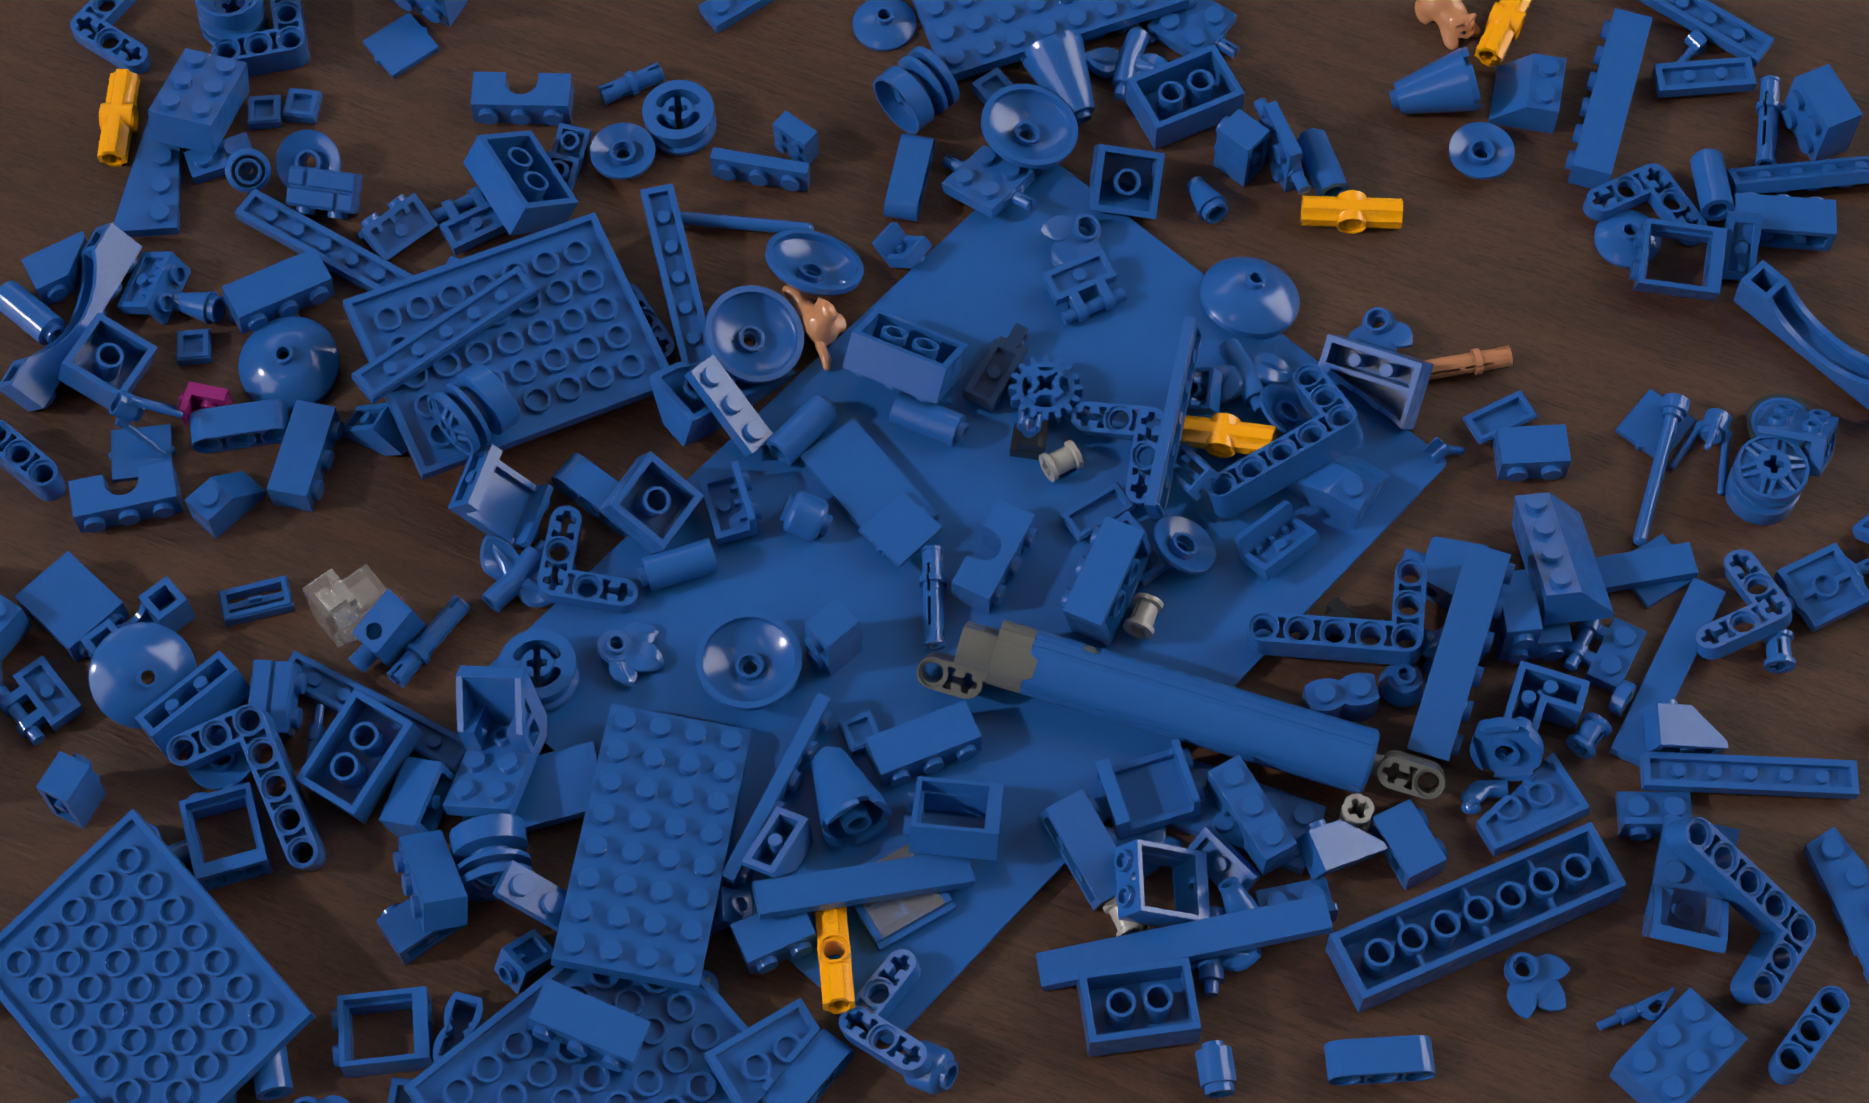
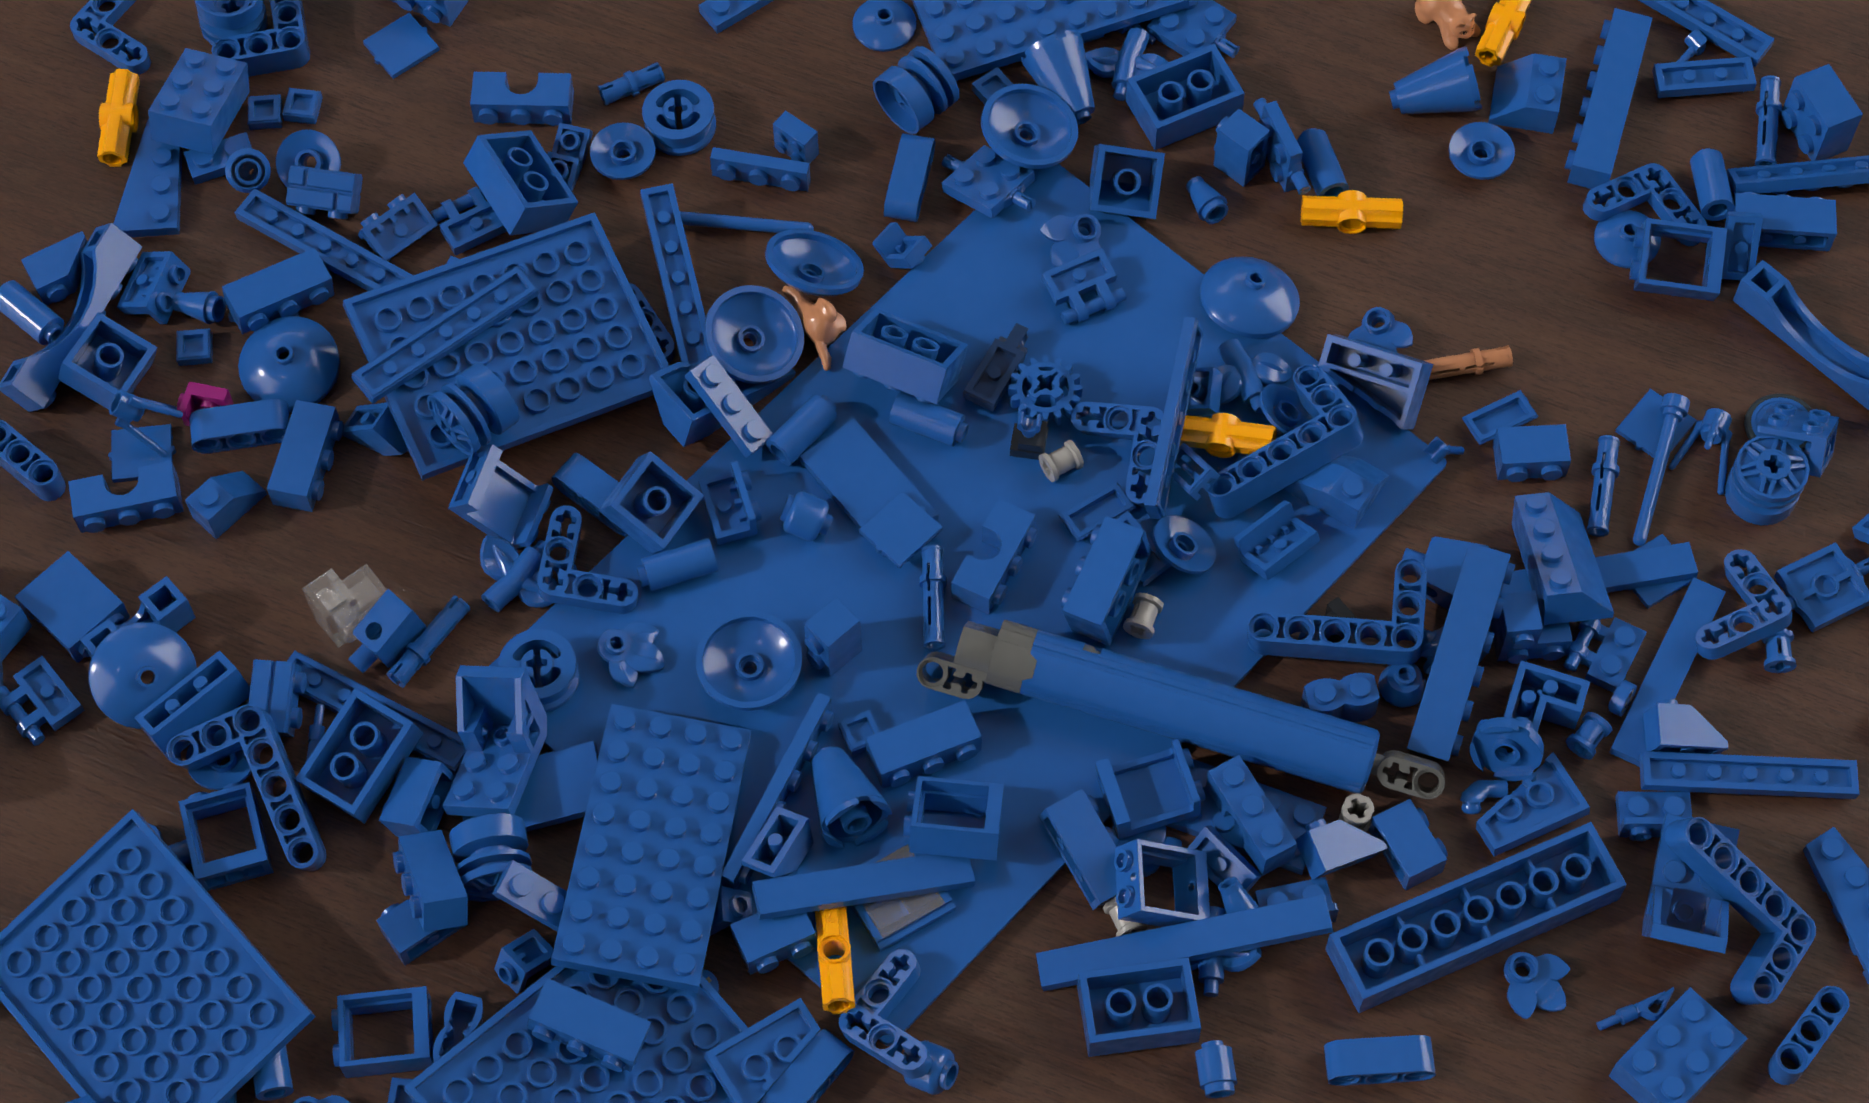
blue brick [36,751,107,829] -> none
blue tile [218,575,295,627] -> none
none -> blue pin [1586,435,1621,537]

